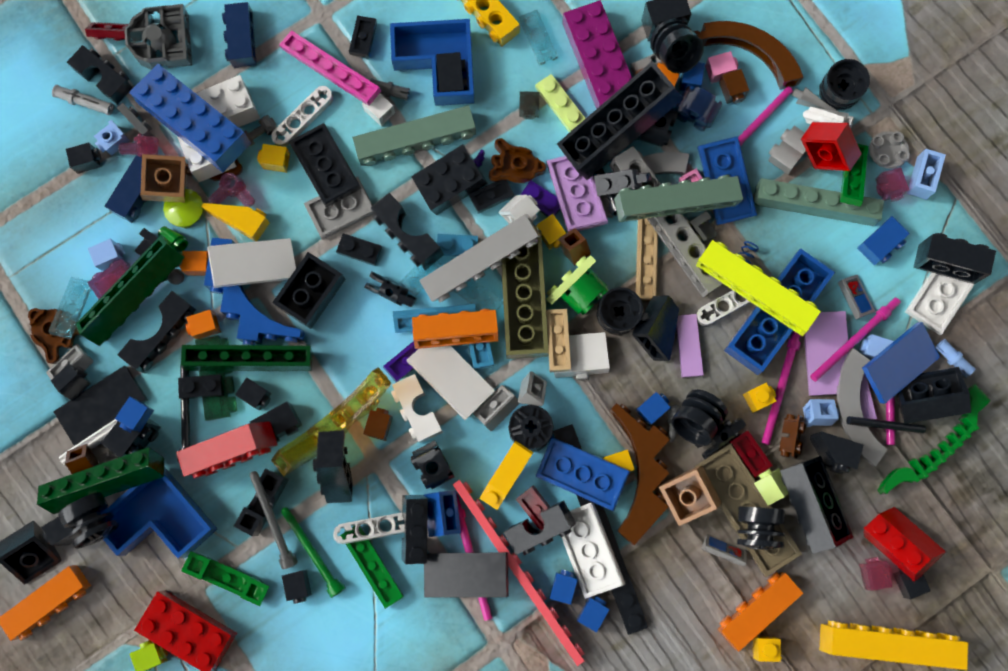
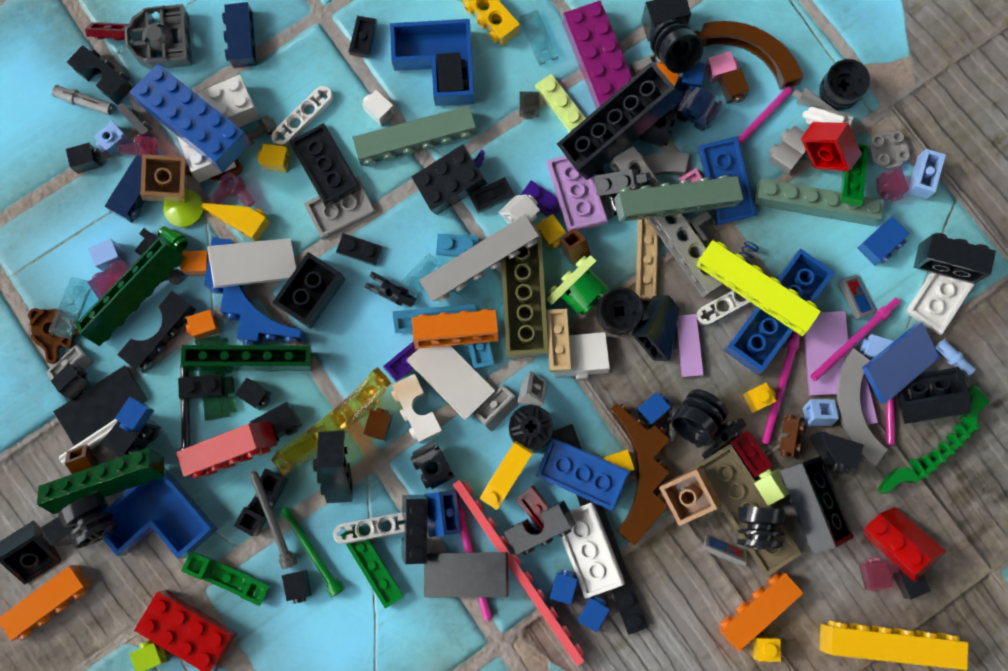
dark pink plate [279,30,381,106] -> none
dark grey pin [370,78,410,101] -> none
black arch [371,193,444,271] -> none
reddish brown tile [488,138,546,183] -> none
black bar [846,416,926,434] -> none

